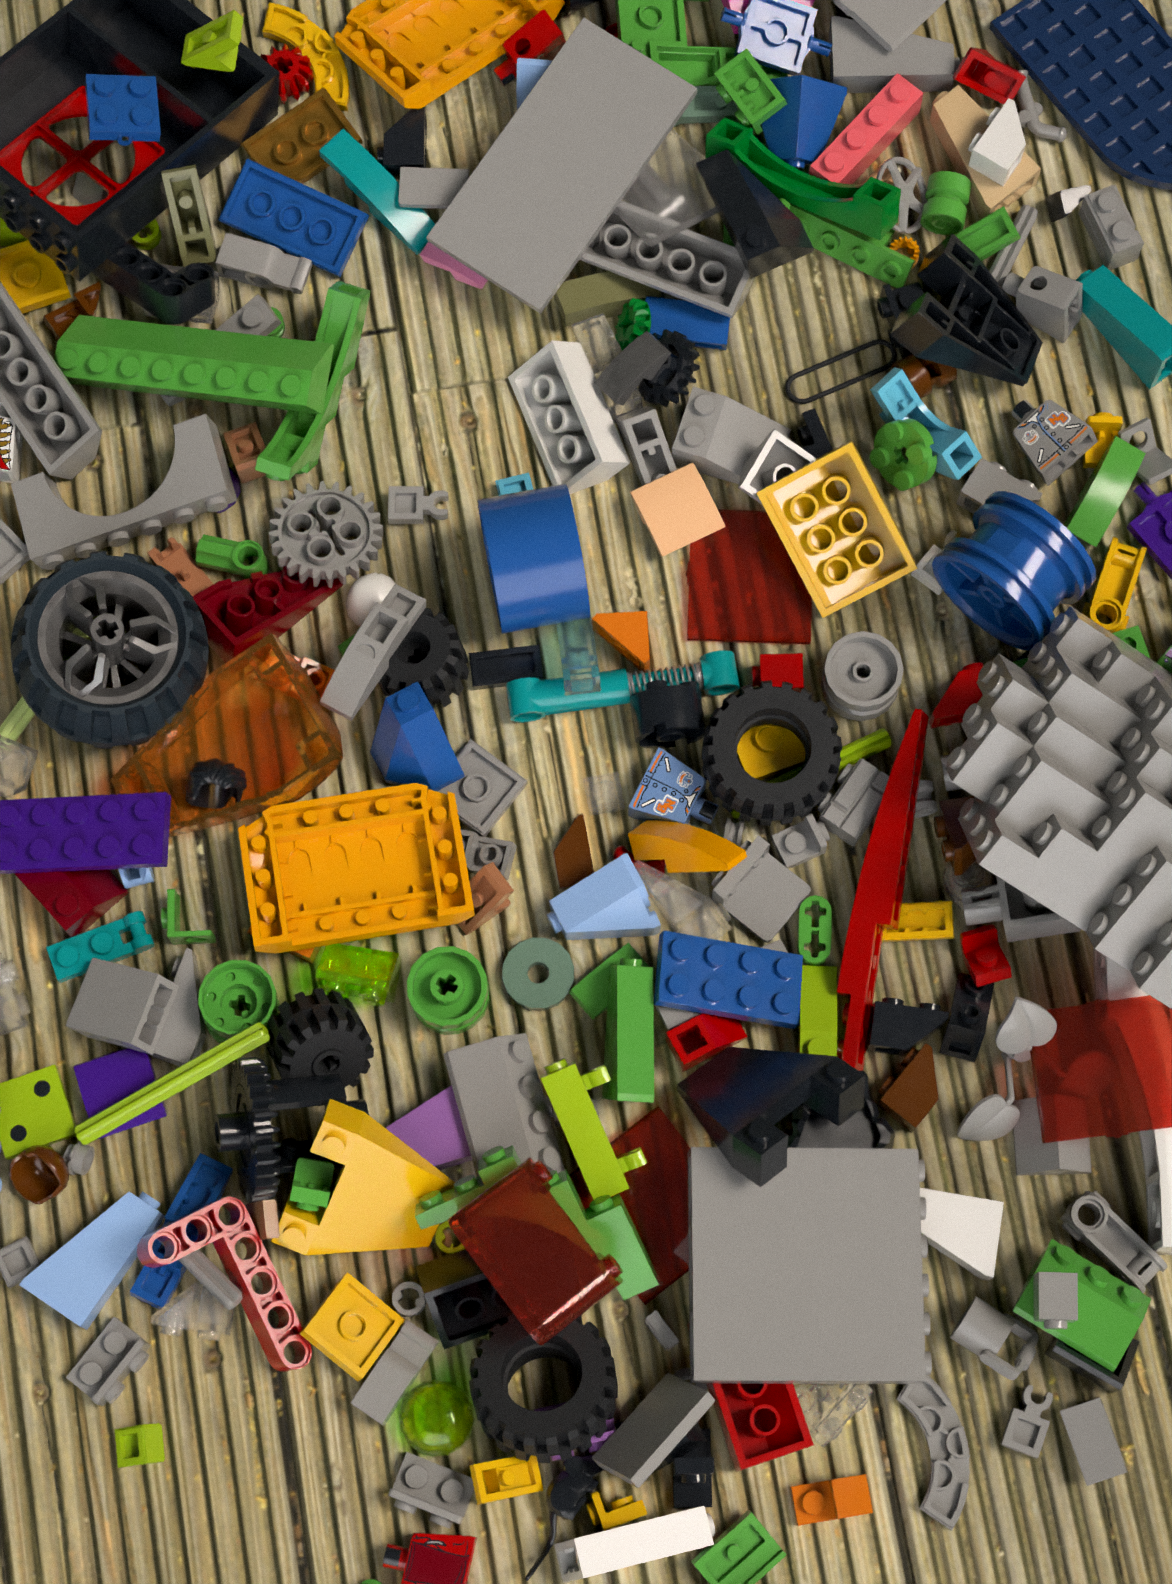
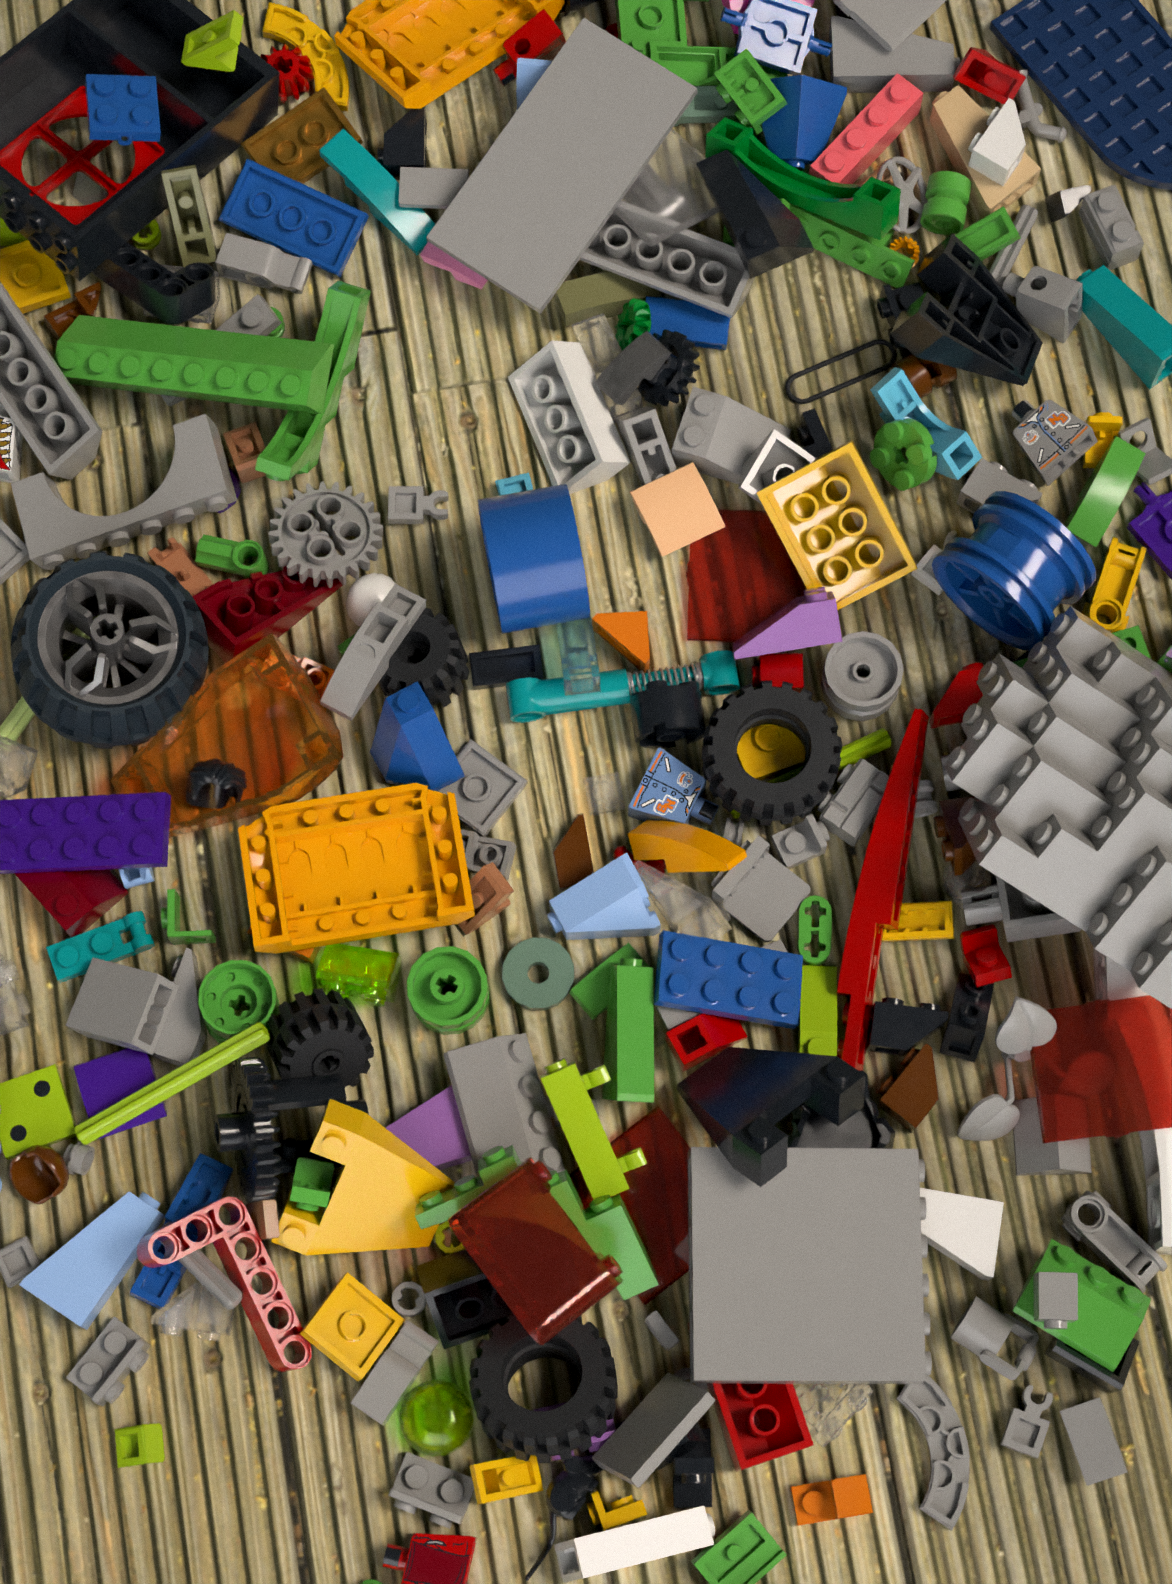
none -> medium lavender slope [733,587,842,659]

